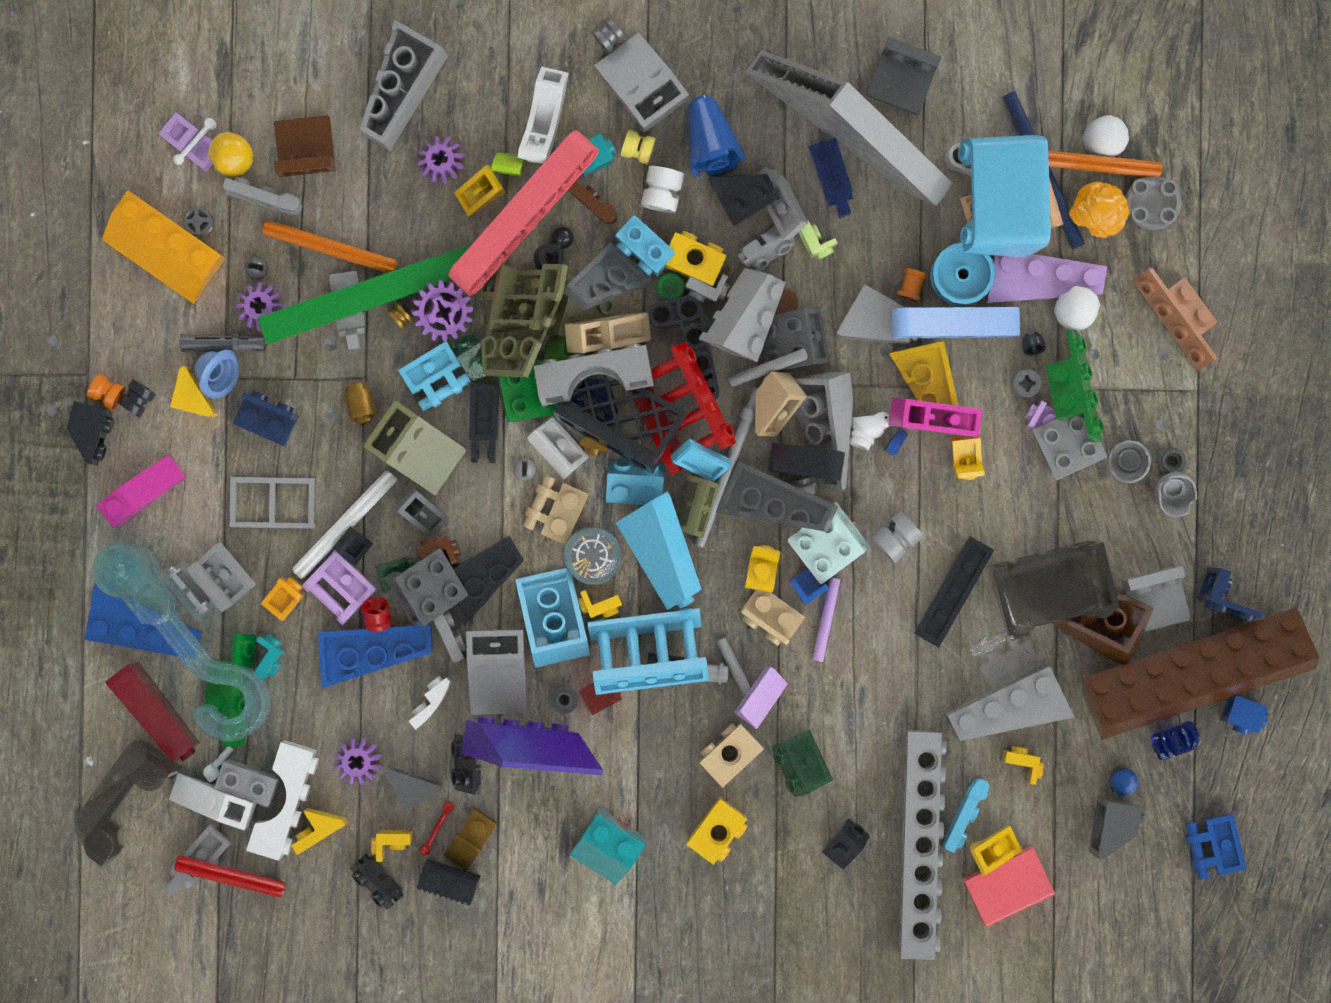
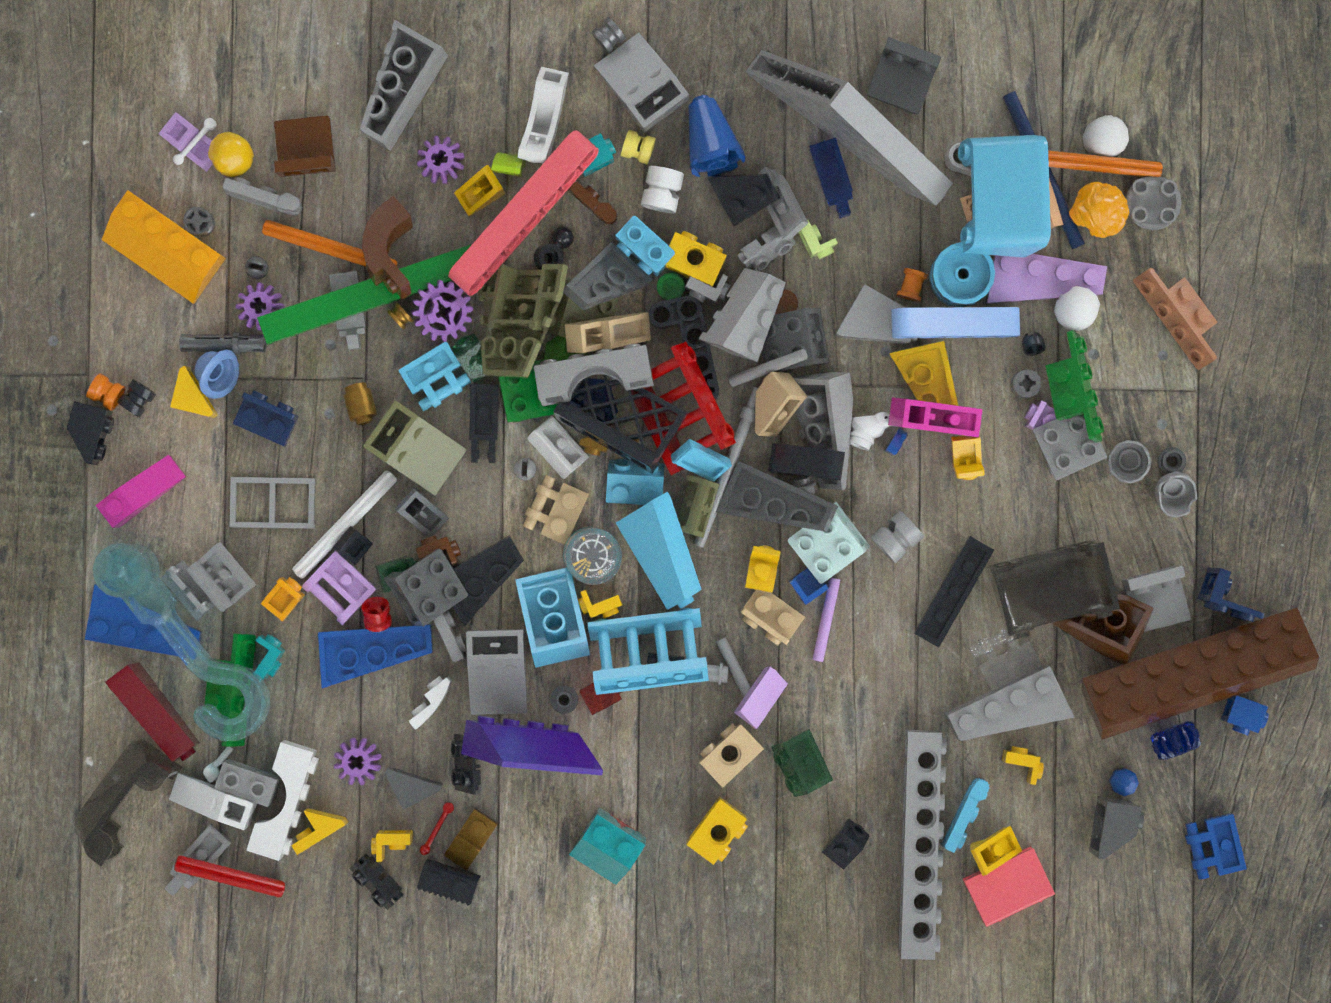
none -> reddish brown arch [362,196,413,300]

